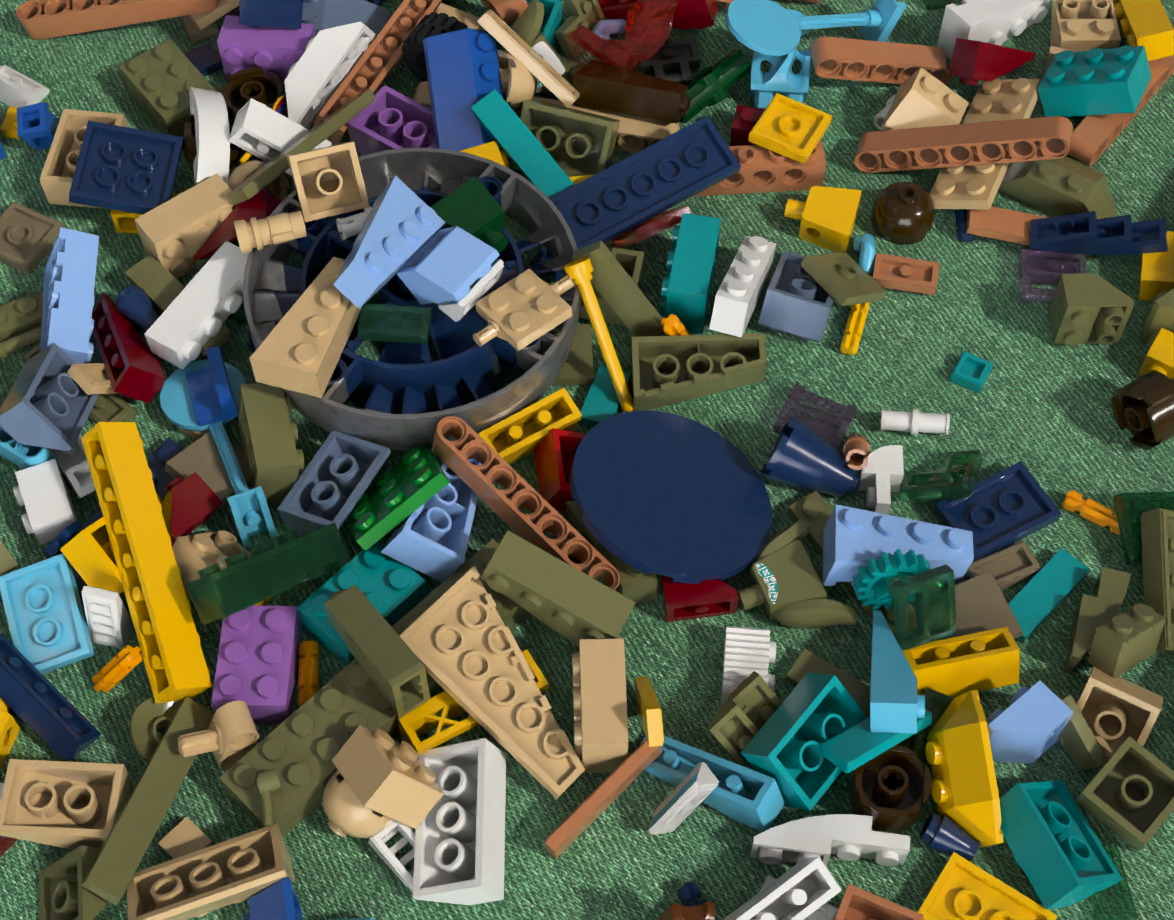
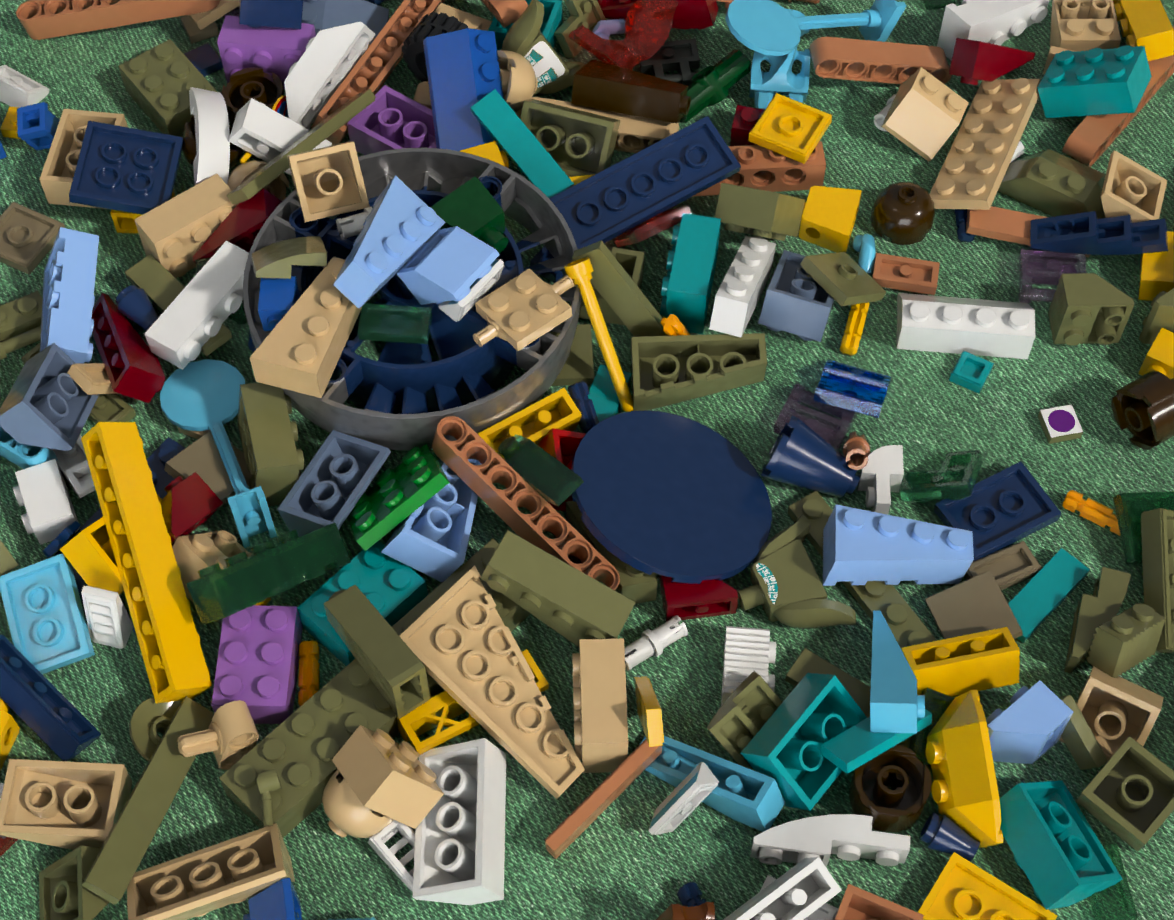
light orange axle [92,645,142,693] -> none
tan tile [158,817,214,859] -> none
blue panel [185,346,238,426] -> none
tan axle [234,211,307,254] -> none
tan tile [477,10,580,108] -> none
teal gear [853,549,933,611] -> none
nougat beam [854,116,1073,173] -> none
white pin [880,409,950,436] -> none
clear green plate [888,564,957,650] -> none
none -> olive slope [251,236,327,279]
none -> blue brick [258,276,301,331]
none -> clear green slope [497,434,584,506]
none -> dark blue axle [568,381,599,434]
none -> white pin [625,615,688,671]
none -> olive brick [715,183,805,241]
none -> clear blue slope [813,360,892,418]
none -> white slope [897,293,1036,359]
none -> tile [1038,404,1083,444]
none -> tan slope [1100,150,1167,223]

